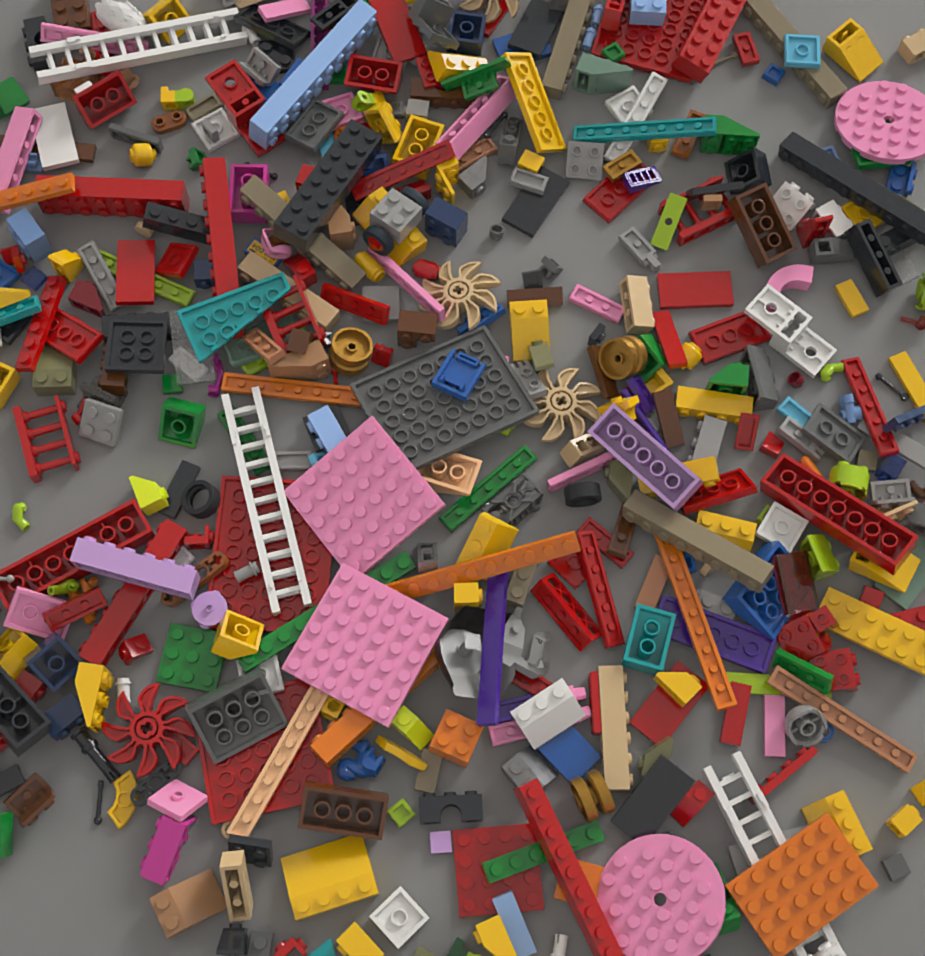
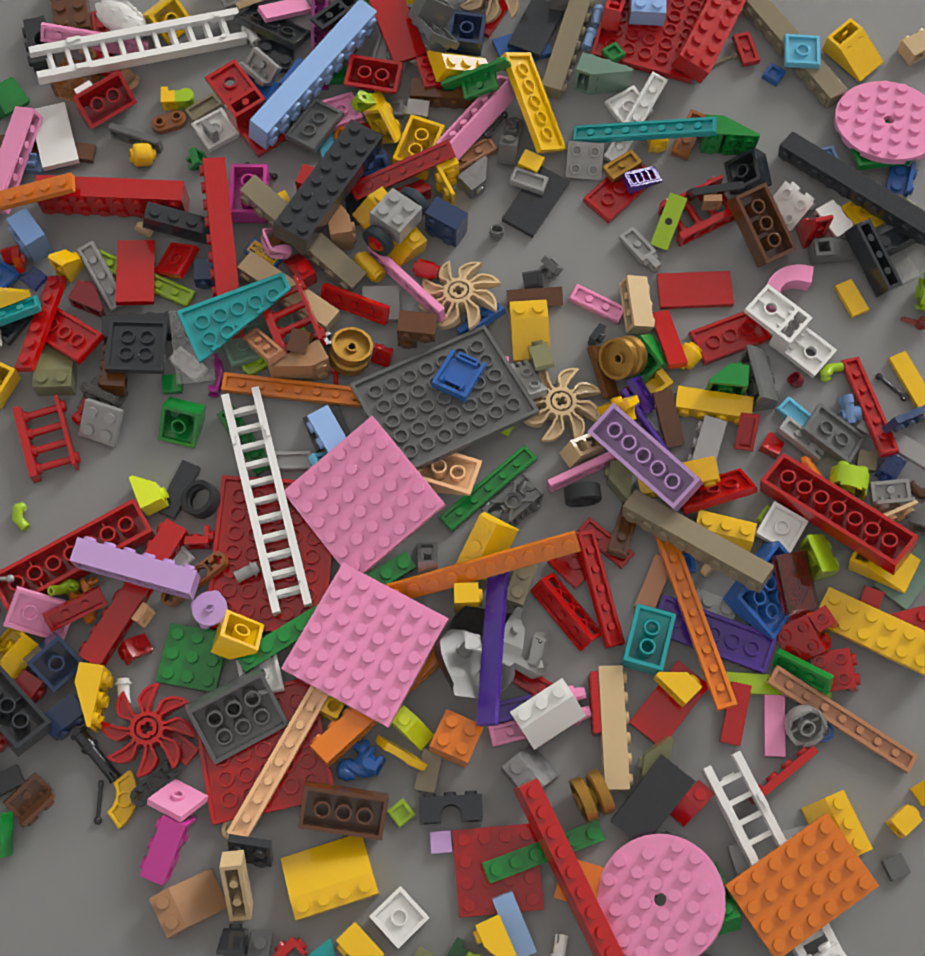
blue tile [537,726,602,782] -> none
none -> light nougat tile [131,602,156,629]

